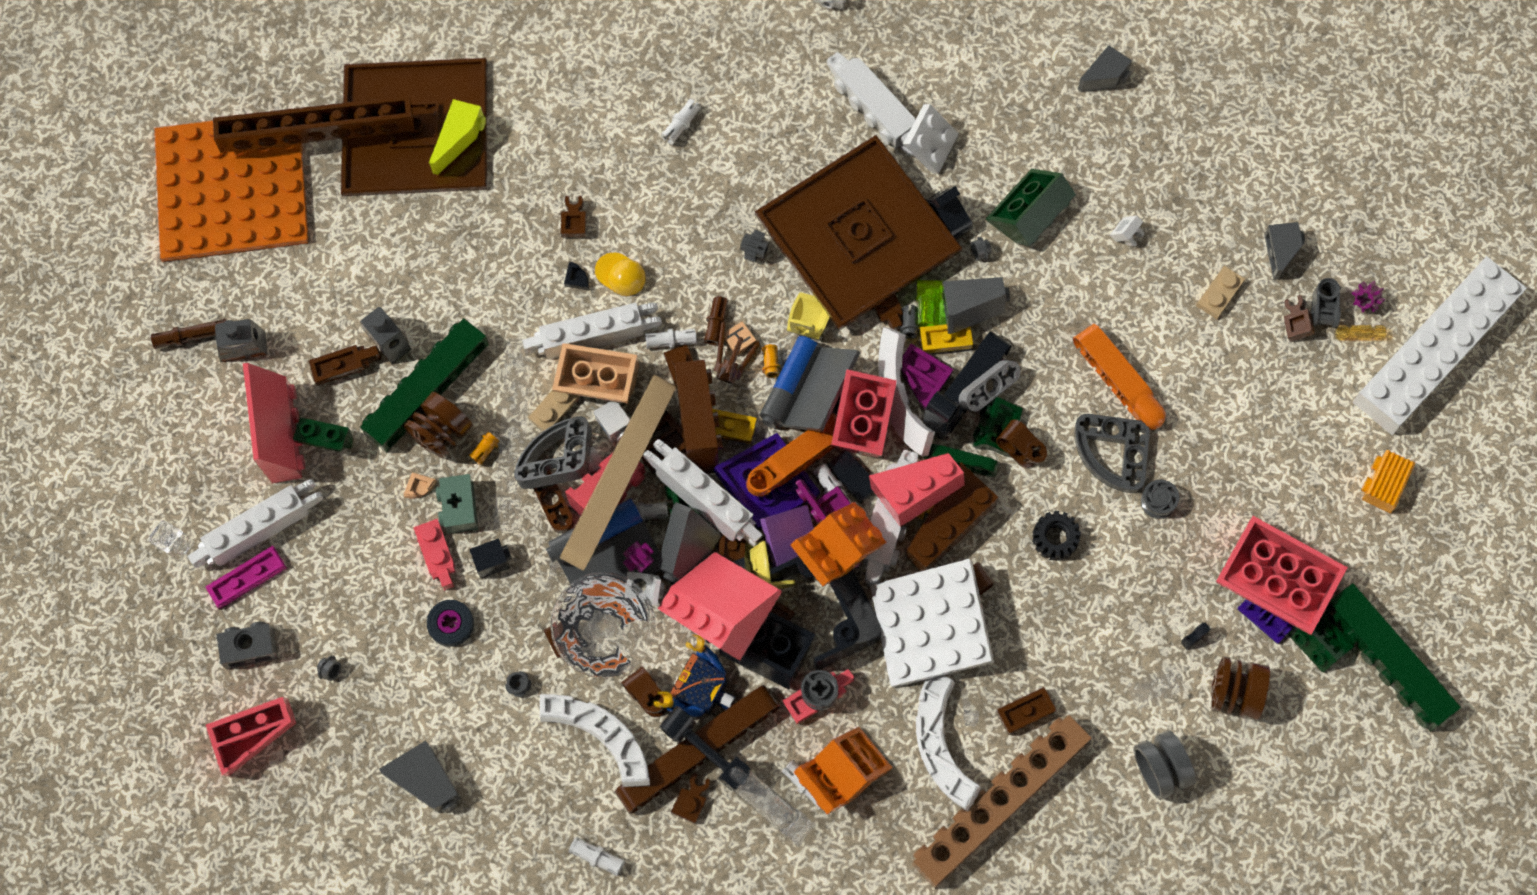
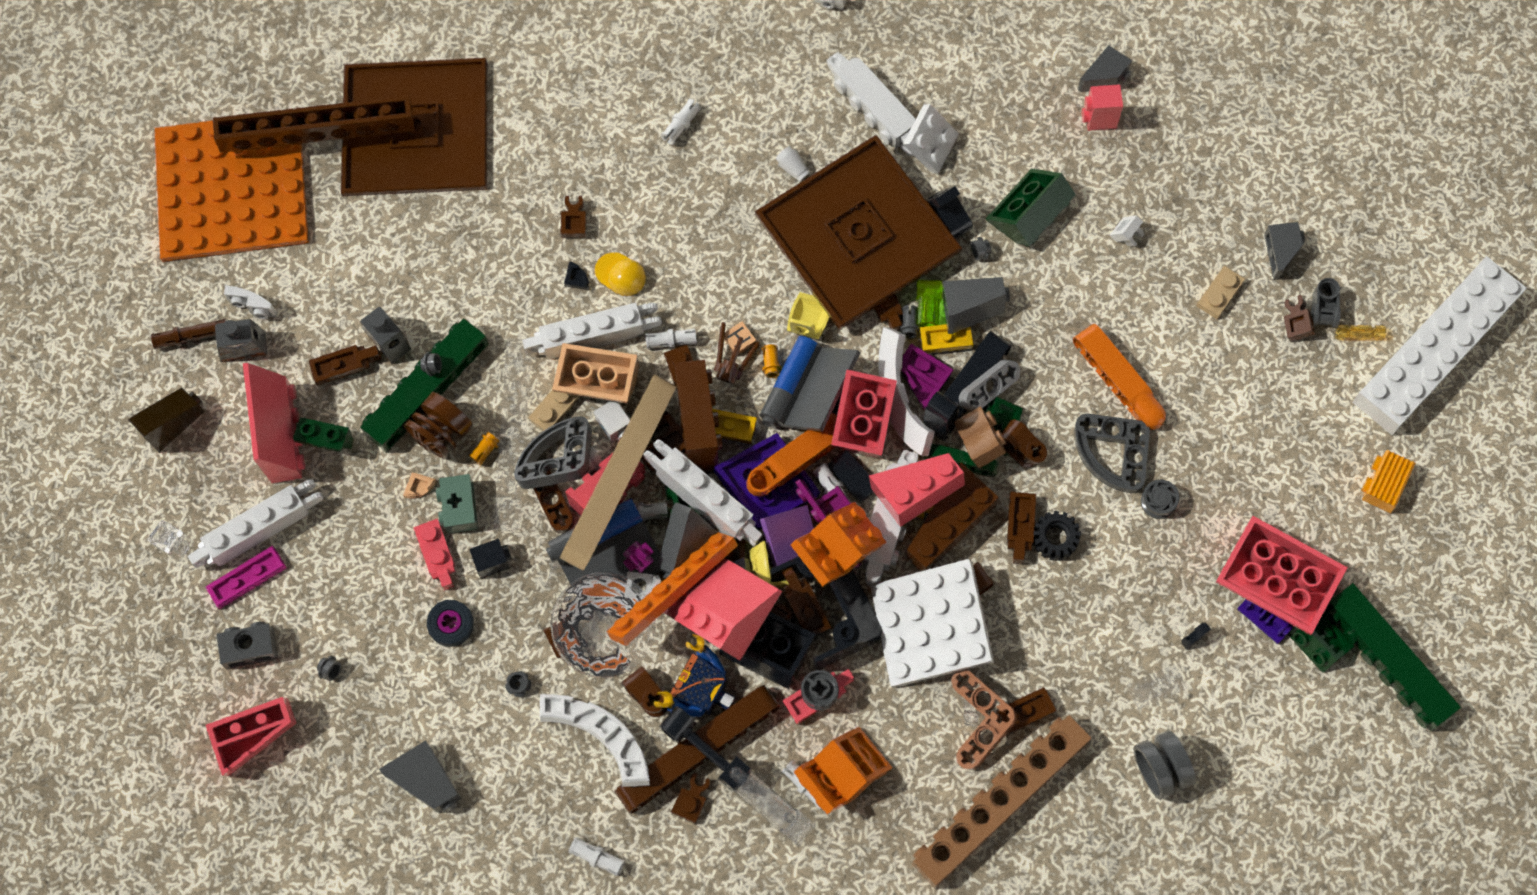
neon yellow slope [429,99,486,175] -> none
reddish brown axle [703,296,728,346] -> none
dark grey gear [740,230,770,262] -> none
white tile [916,675,981,812] -> none
reddish brown wheel [1210,656,1270,721] -> none
magenta gear [1352,281,1385,312] -> none
none -> dark brown slope [128,387,205,452]
none -> white slope [224,285,277,320]
none -> dark grey plate [420,352,442,377]
none -> orange plate [606,532,738,646]
none -> white cone [776,146,811,182]
none -> reddish brown hinge [783,567,831,636]
none -> nougat beam [951,670,1017,770]
none -> medium nougat brick [954,406,1006,468]
none -> reddish brown hinge [1006,491,1036,565]
none -> coral brick [1082,85,1123,131]

